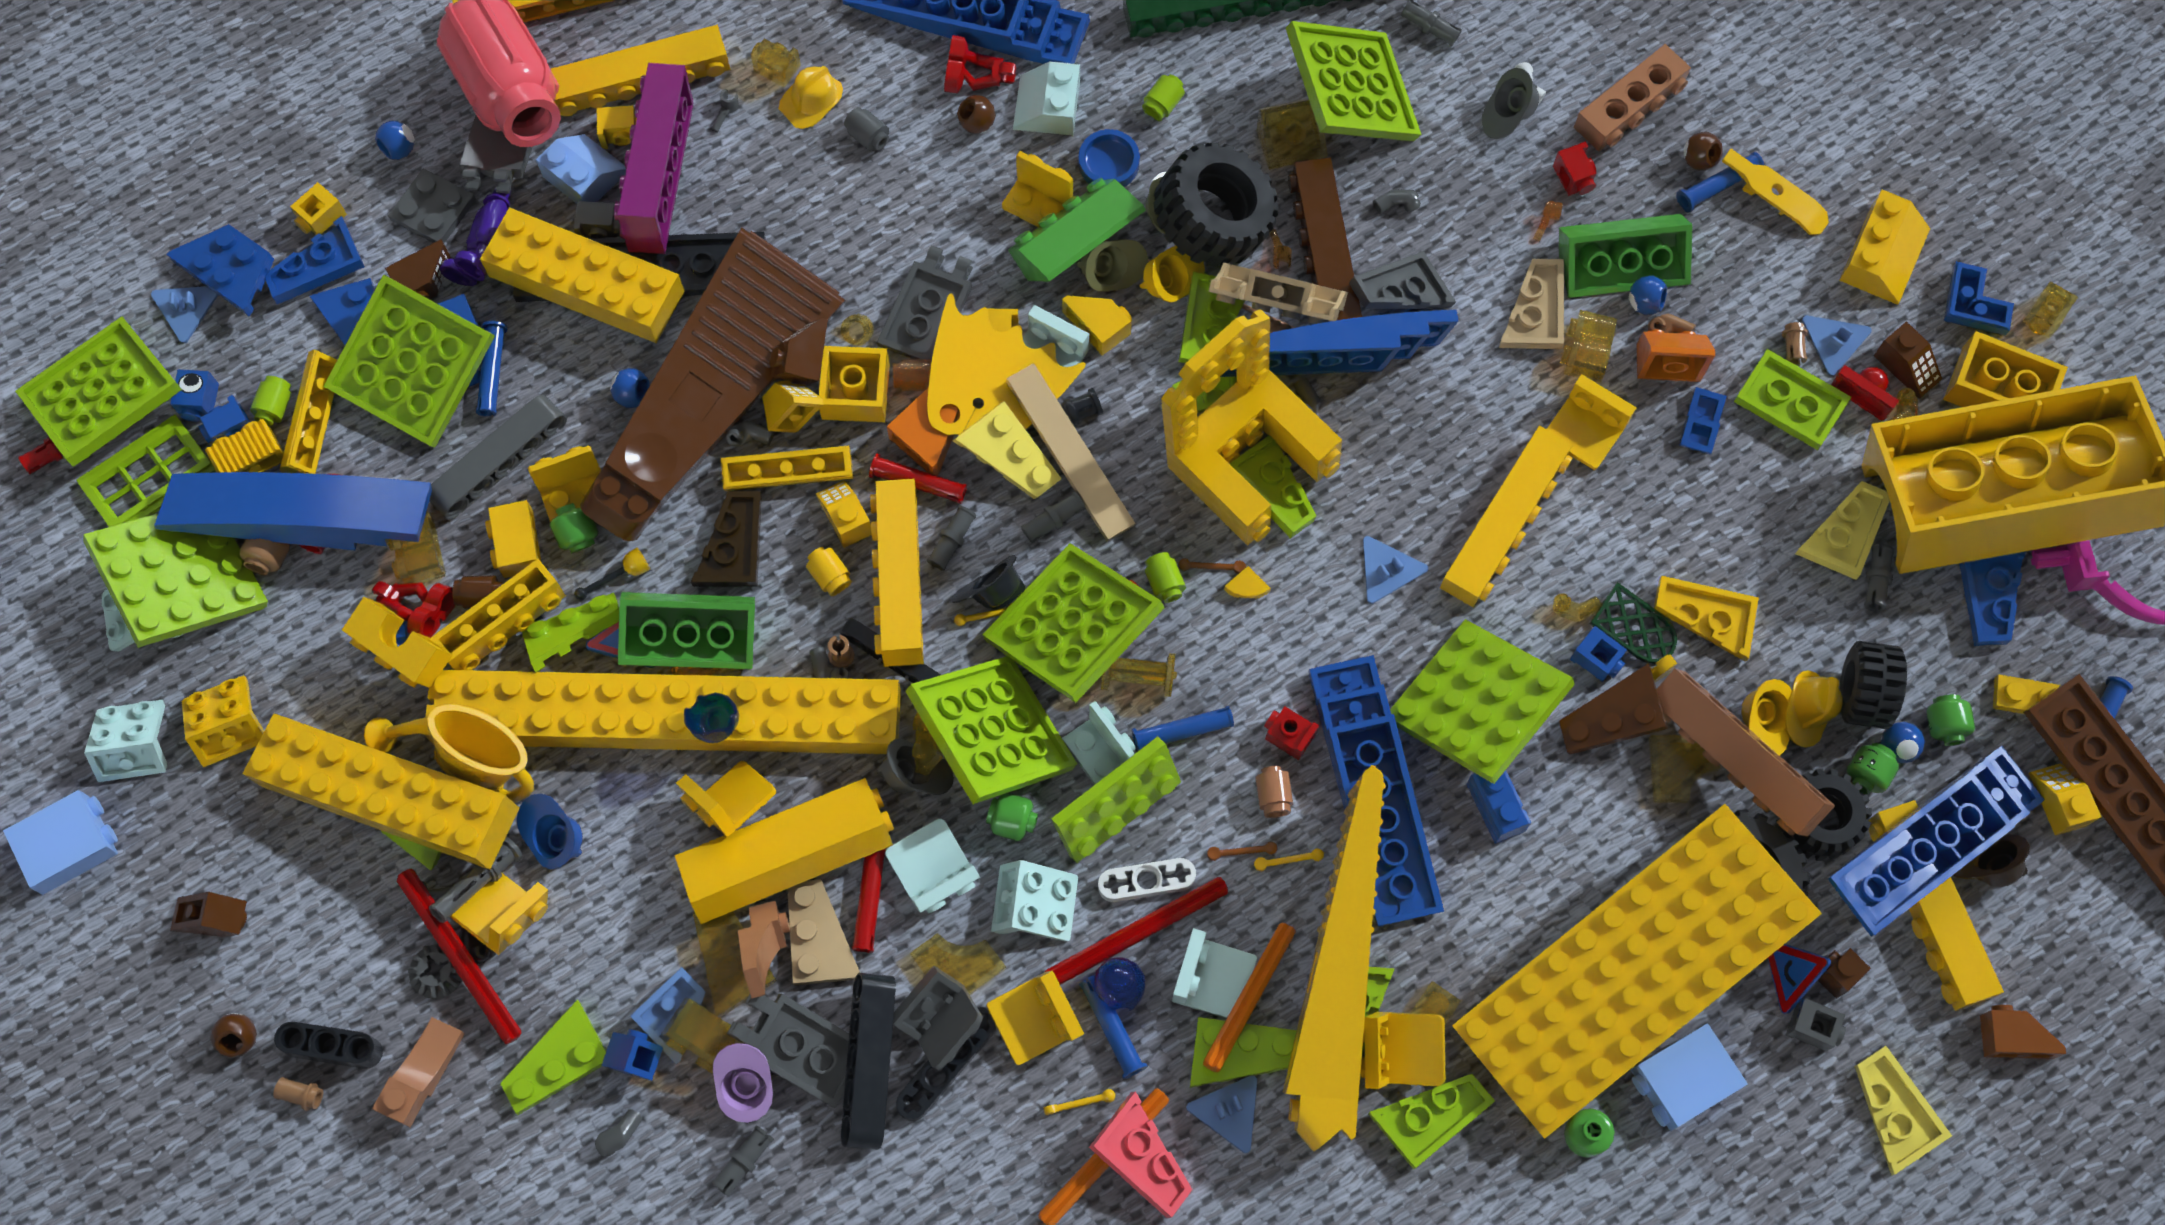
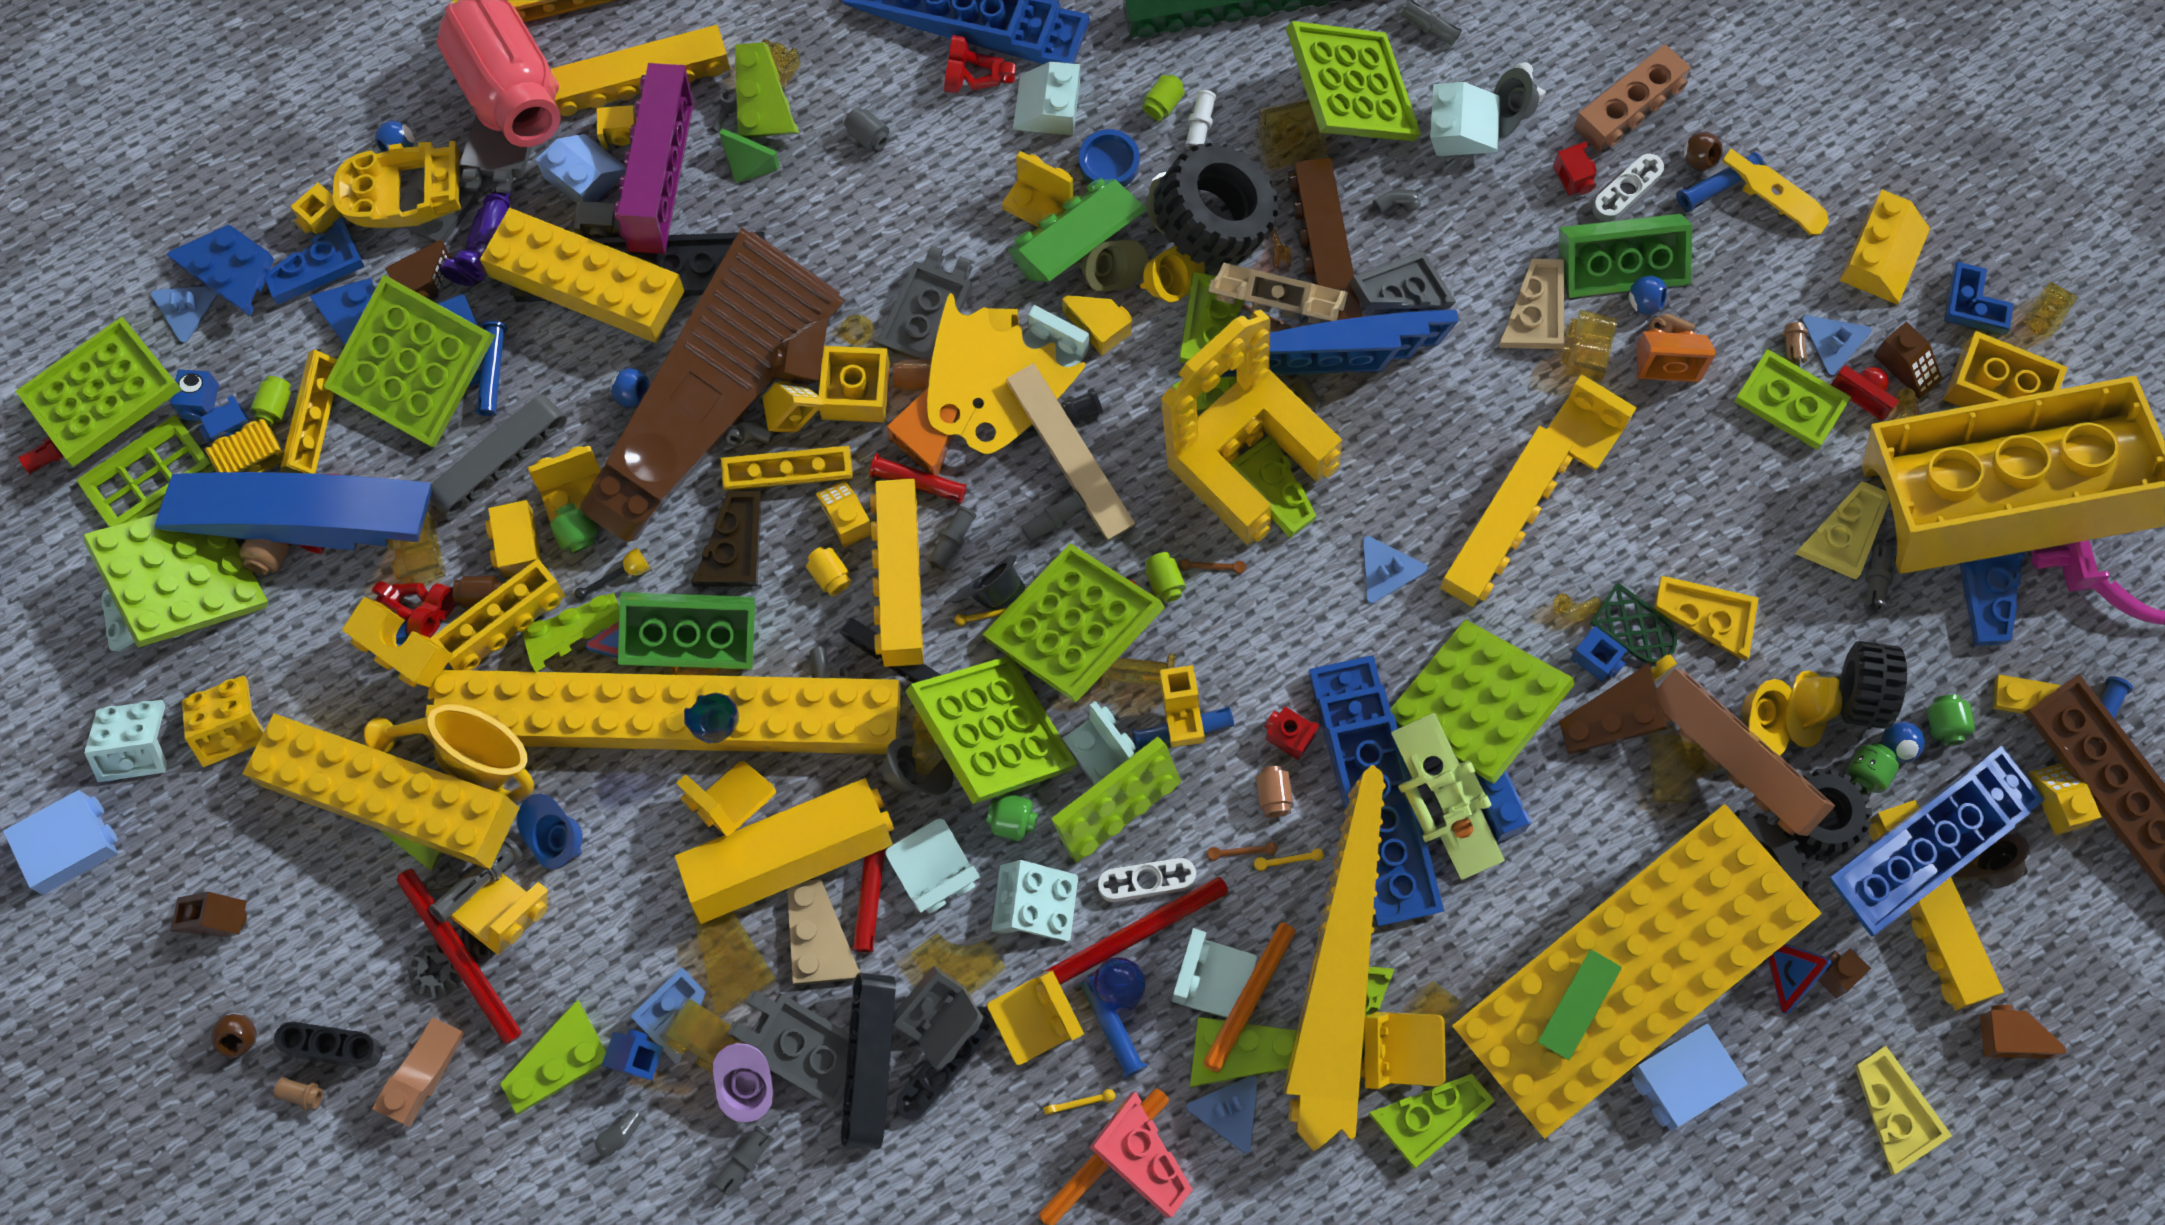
nougat slope [738,901,790,999] -> none
yellow piece [778,66,843,129] -> none
medium nougat pin [828,635,855,668] -> none
light yellow wing [952,401,1062,499] -> none
reddish brown piece [957,95,996,134] -> none
yellow tile [1224,566,1271,599] -> none
clear orange hand [1533,201,1563,242] -> none
bright green head [1564,1108,1615,1158] -> none
blue slope [1679,387,1727,455] -> none
dark grey brick [1785,998,1846,1051] -> none
none -> yellow slope [333,141,461,228]
none -> bright green slope [719,128,780,183]
none -> lime wing [735,42,800,138]
none -> yellow brick [1160,665,1205,748]
none -> white pin [1184,90,1216,150]
none -> yellowish green piece [1391,712,1505,880]
none -> light aqua slope [1430,82,1500,156]
none -> bright green tile [1538,949,1622,1061]
none -> white beam [1593,154,1664,222]

